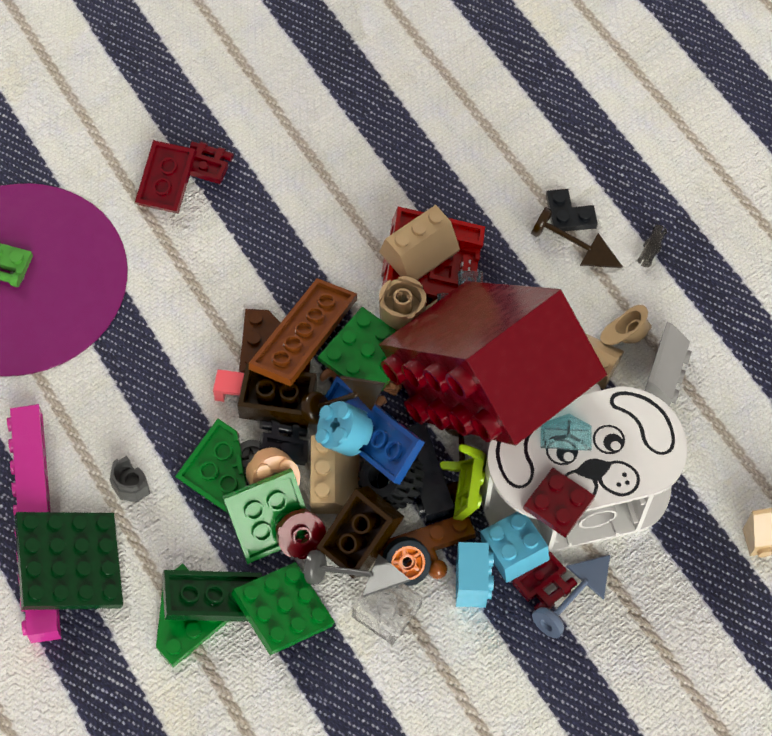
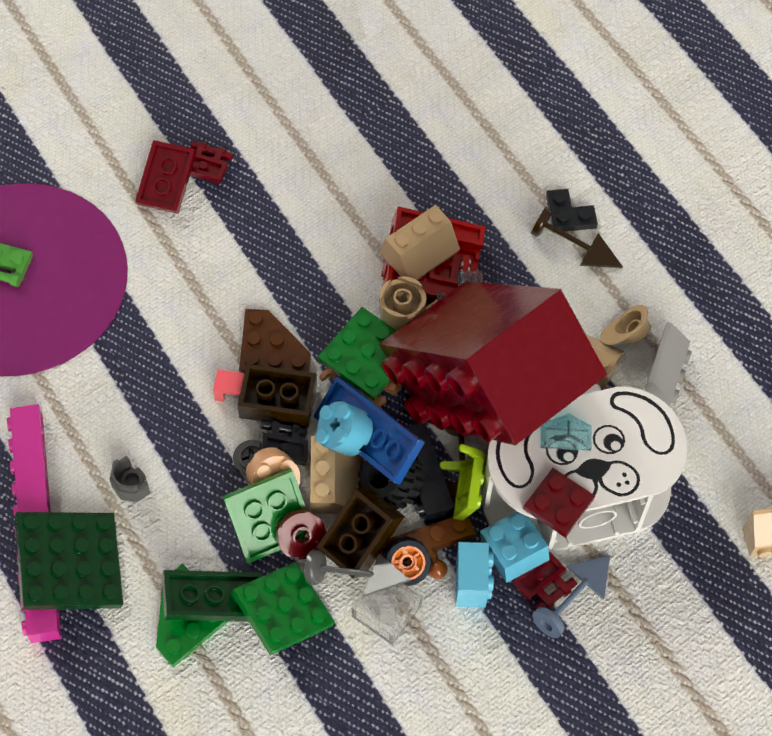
green plate [175,419,247,514] -> none
dark orange plate [249,278,357,387] -> none
dark brown piece [301,376,385,425] -> none
clear smoke pin [637,225,667,267] -> none

